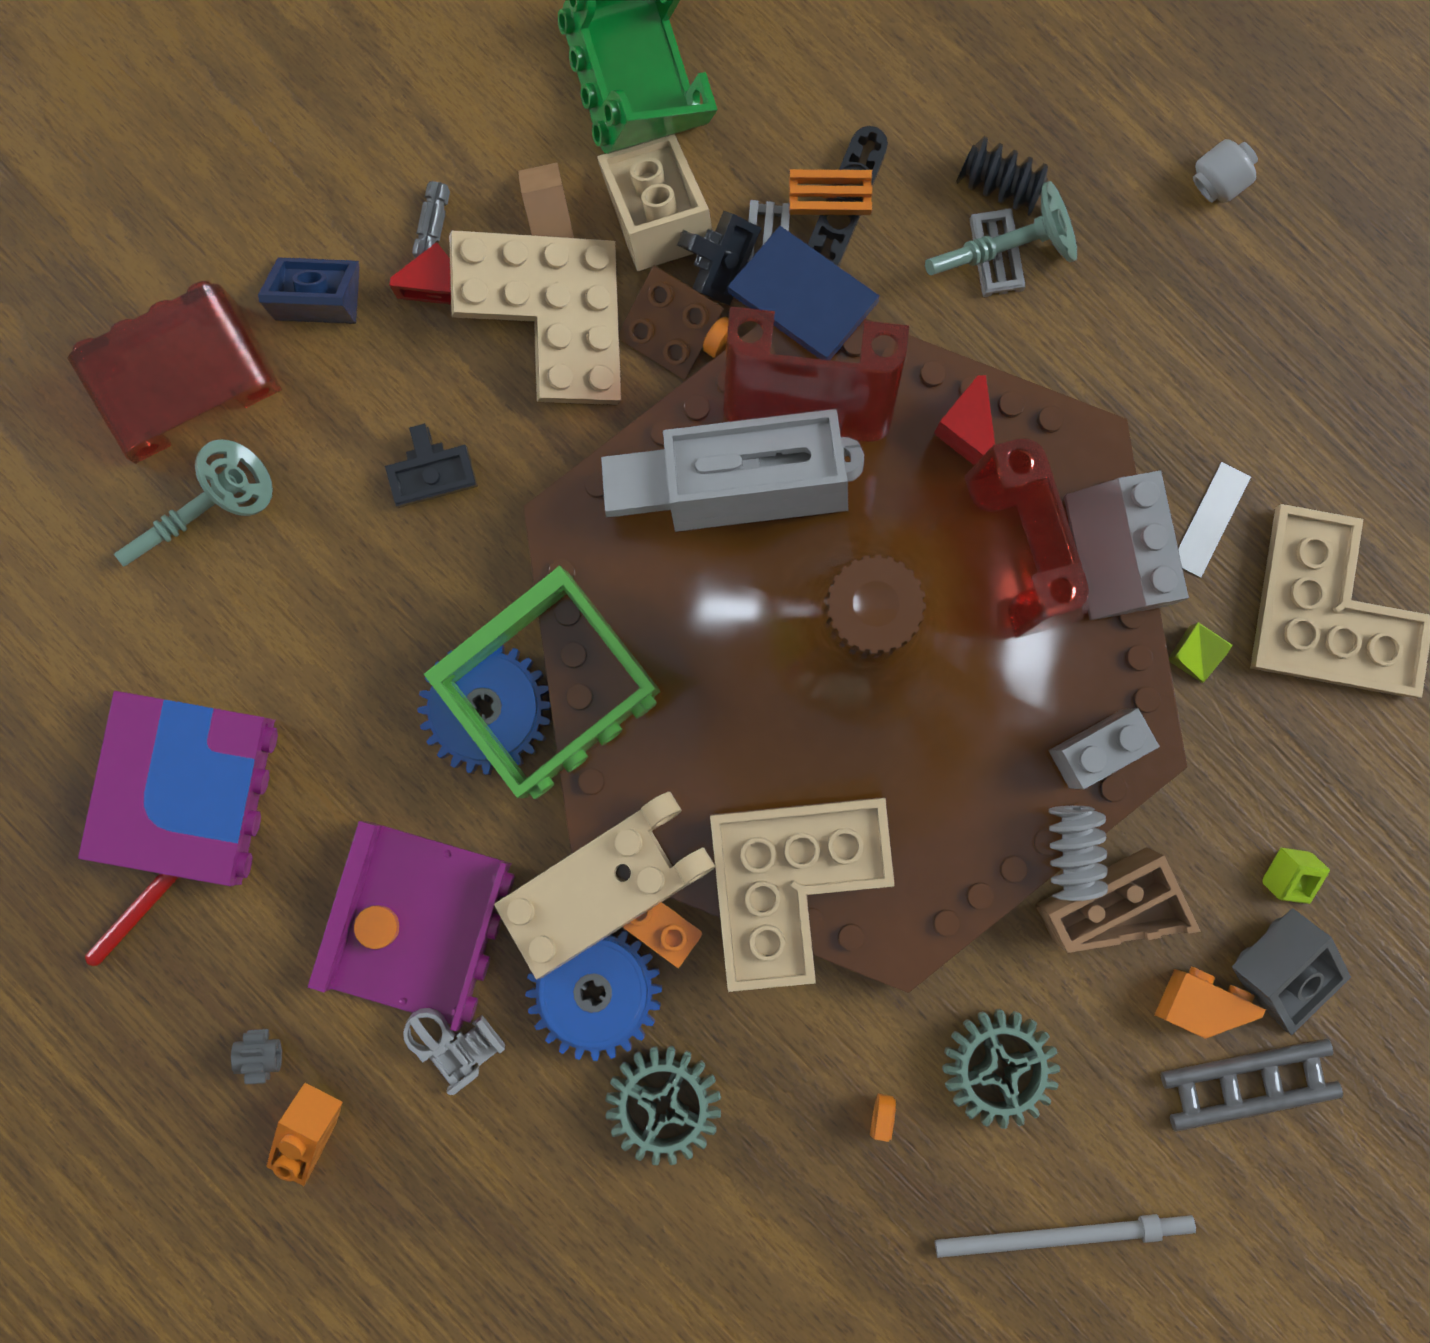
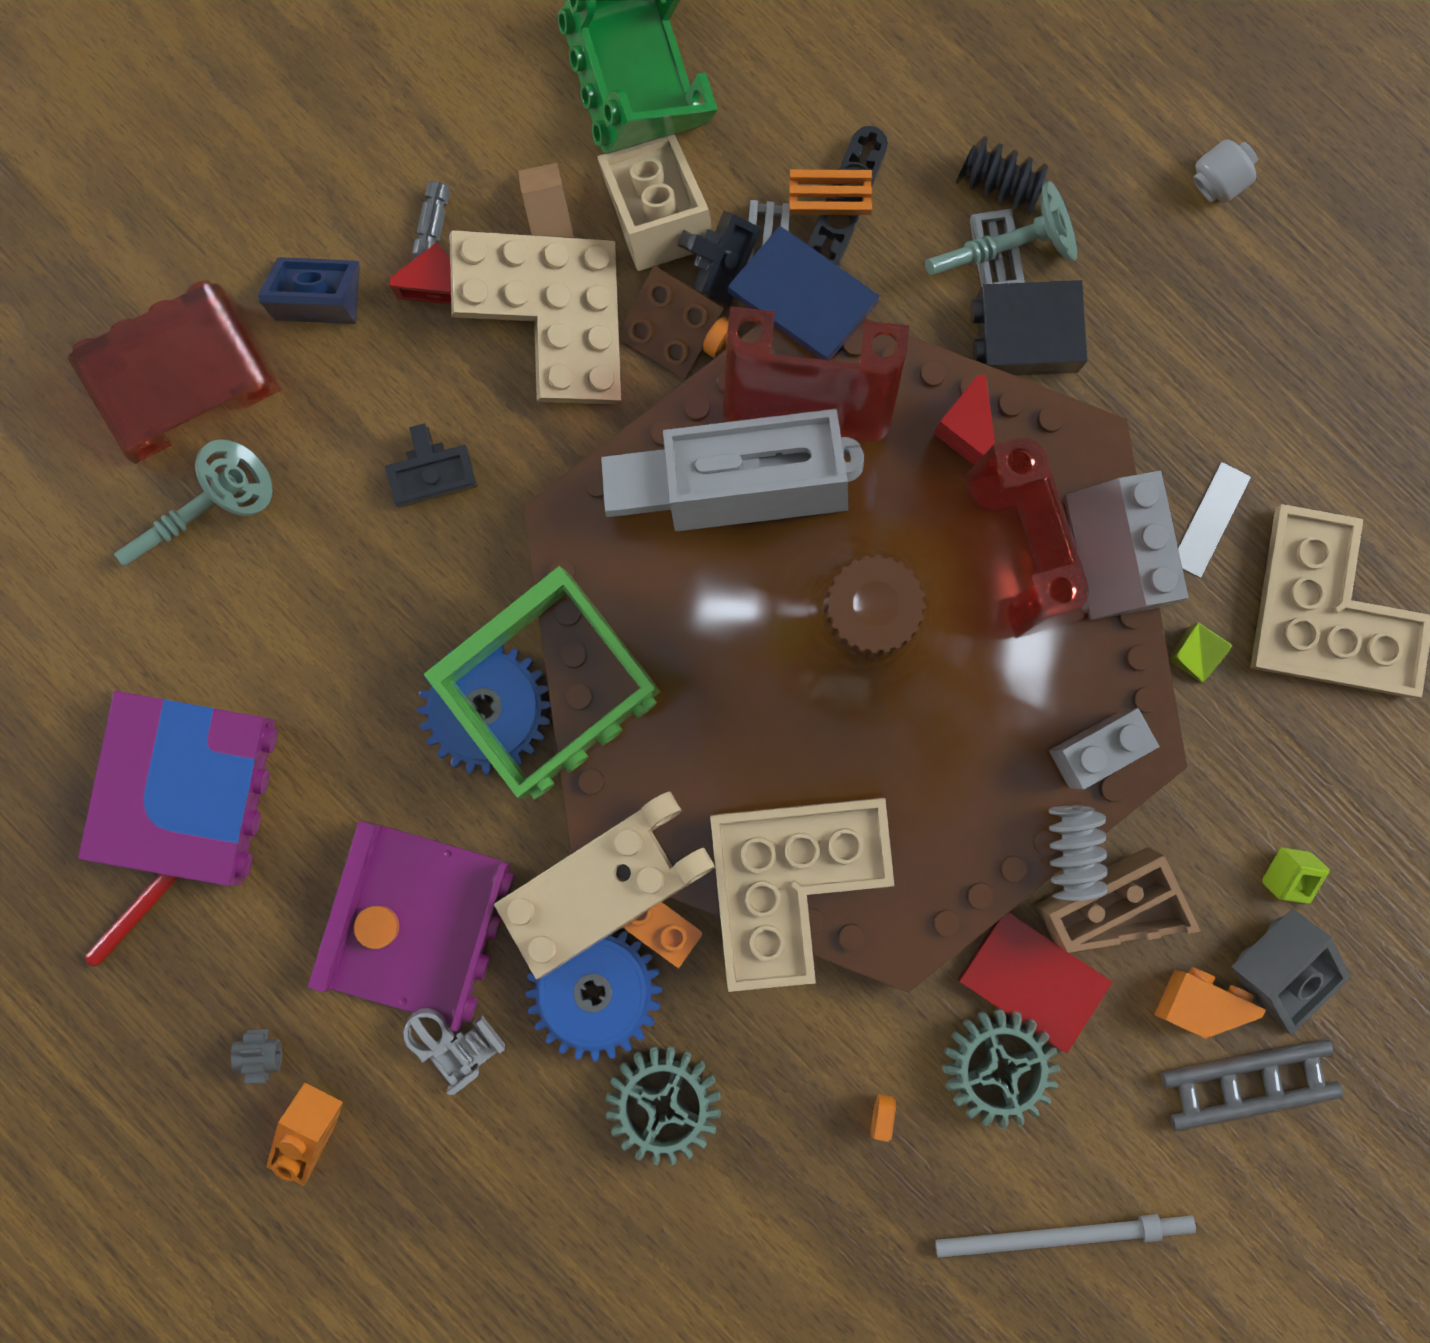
none -> red tile [958,912,1113,1054]
none -> black brick [970,280,1088,375]

